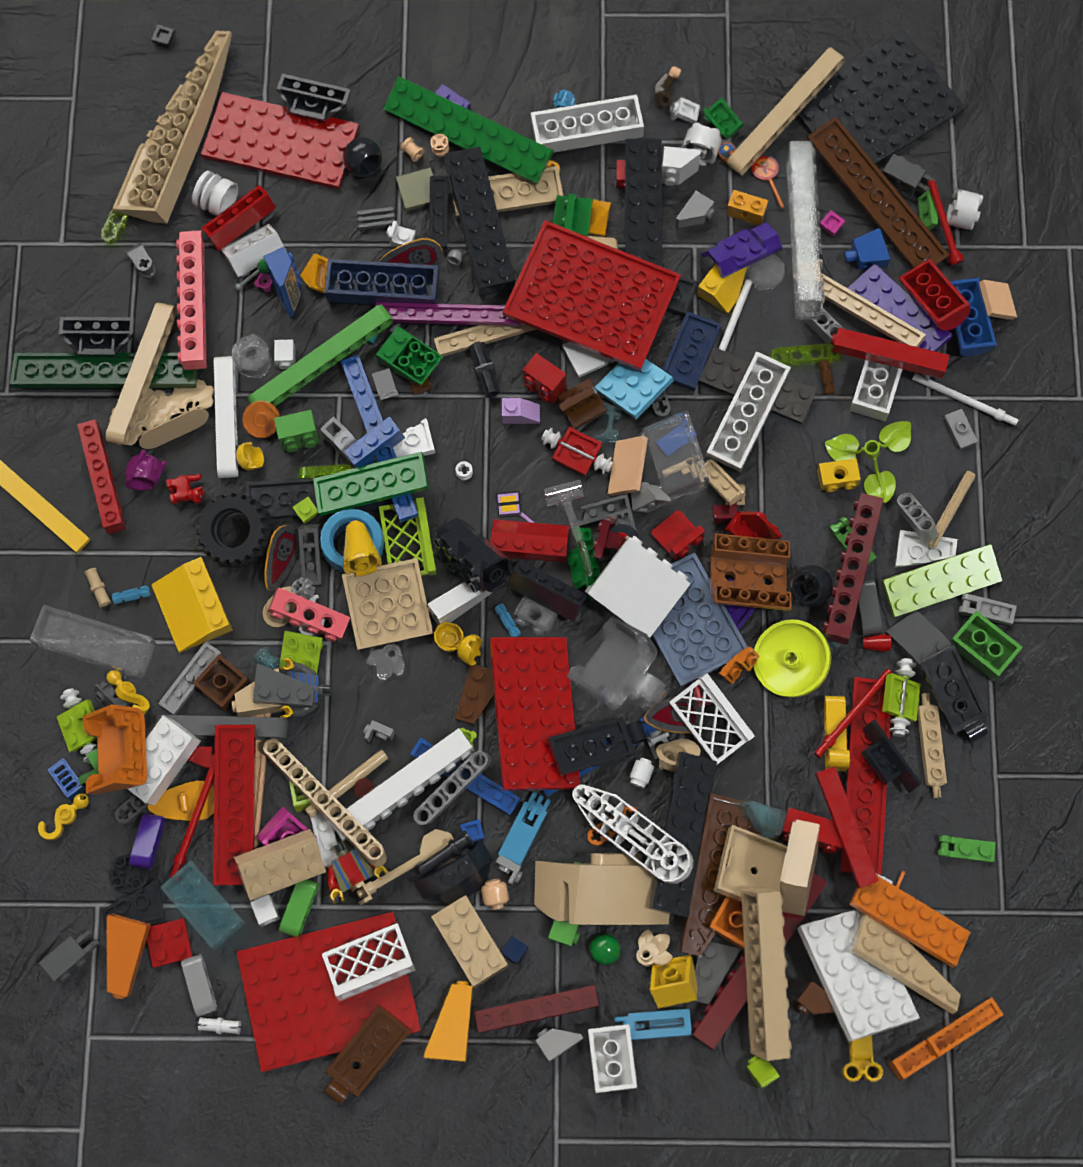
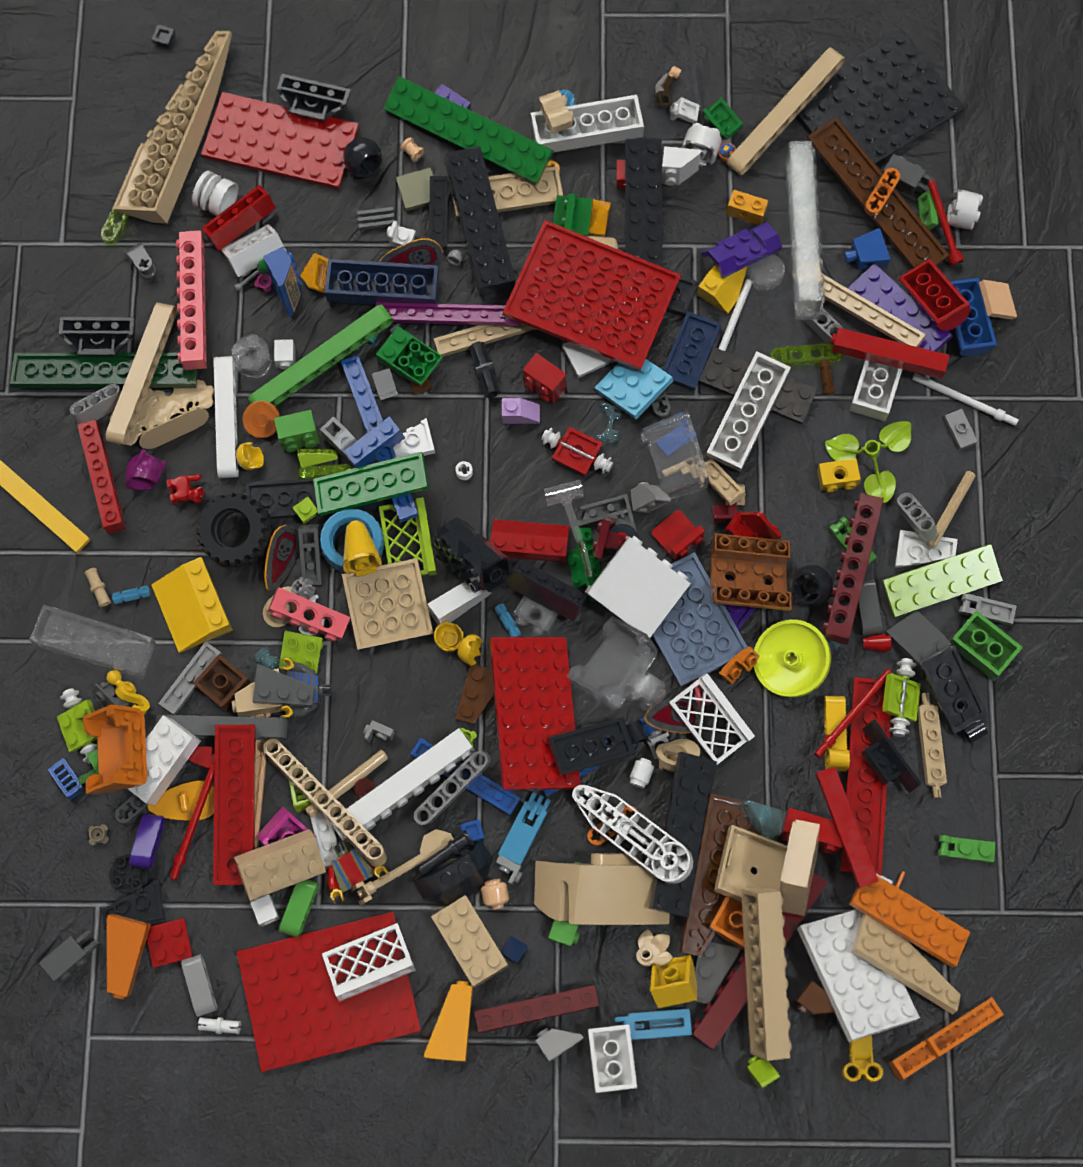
yellow piece [38,793,89,841] -> none
clear light blue brick [160,861,246,950] -> none
reddish brown hinge [323,1004,411,1105] -> none
clear plate [367,644,405,680] -> none
light nougat wheel [430,134,449,157] -> none
piece [496,491,535,523] -> none
reddish brown bracket [558,378,608,430] -> none
green hair [589,933,621,966] -> none
light nougat tile [608,436,648,496] -> none
light grey slope [675,191,715,228] -> none
piece [751,156,784,208] -> none
dark pink plate [819,210,845,237] -> none
none -> light grey beam [70,384,122,424]
none -> dark tan plate [88,824,109,845]
none -> lime slope [297,449,338,468]
none -> tan brick [539,90,574,134]
none -> orange beam [864,168,900,216]

